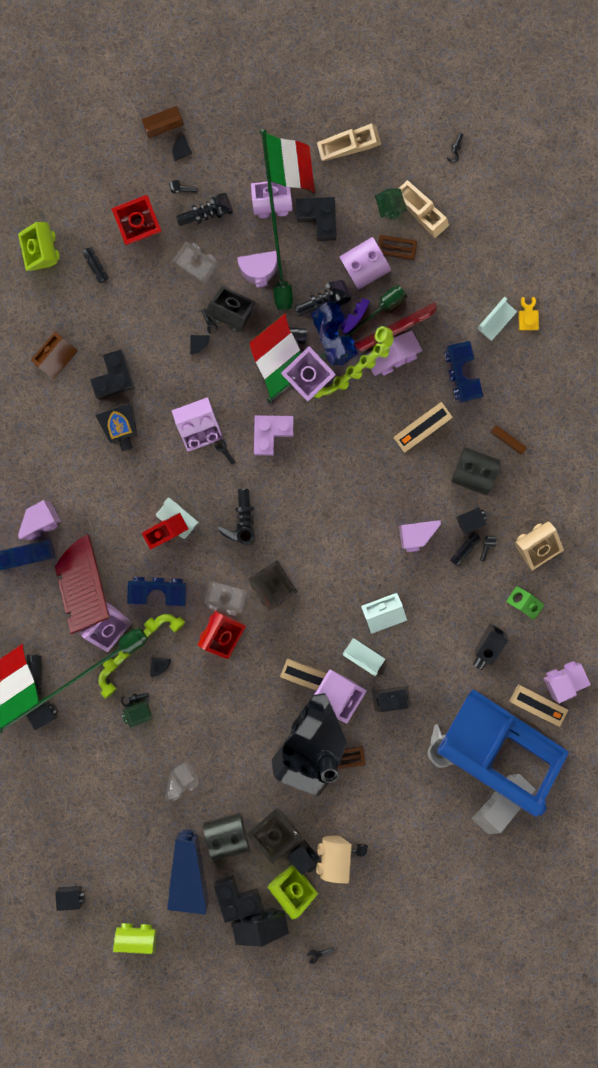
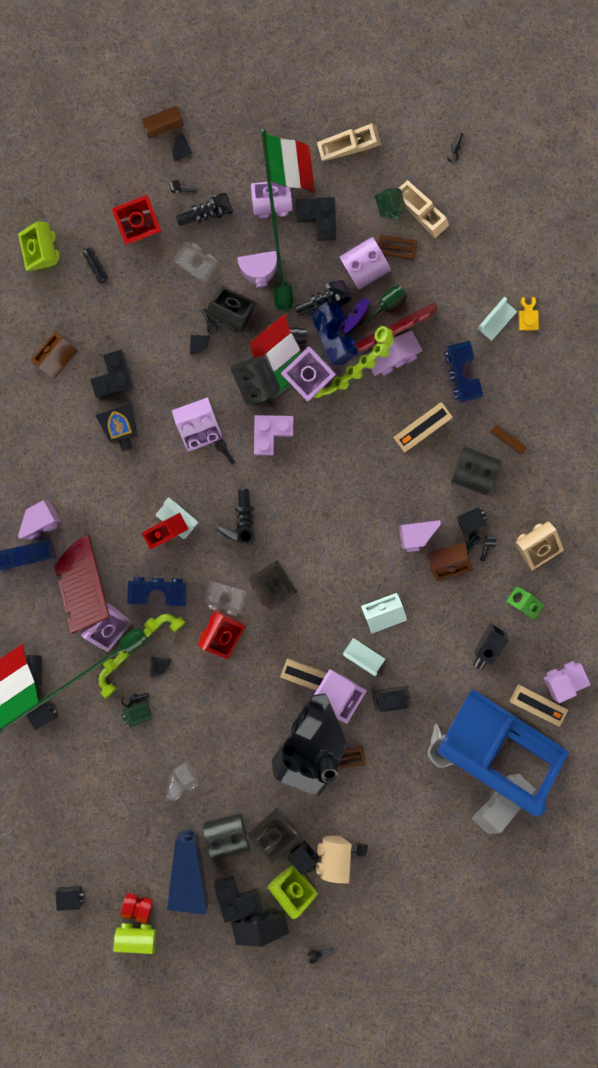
none -> red wheel [120,892,153,924]
none -> pearl dark grey brick [230,354,281,404]
none -> reddish brown panel [429,542,473,581]

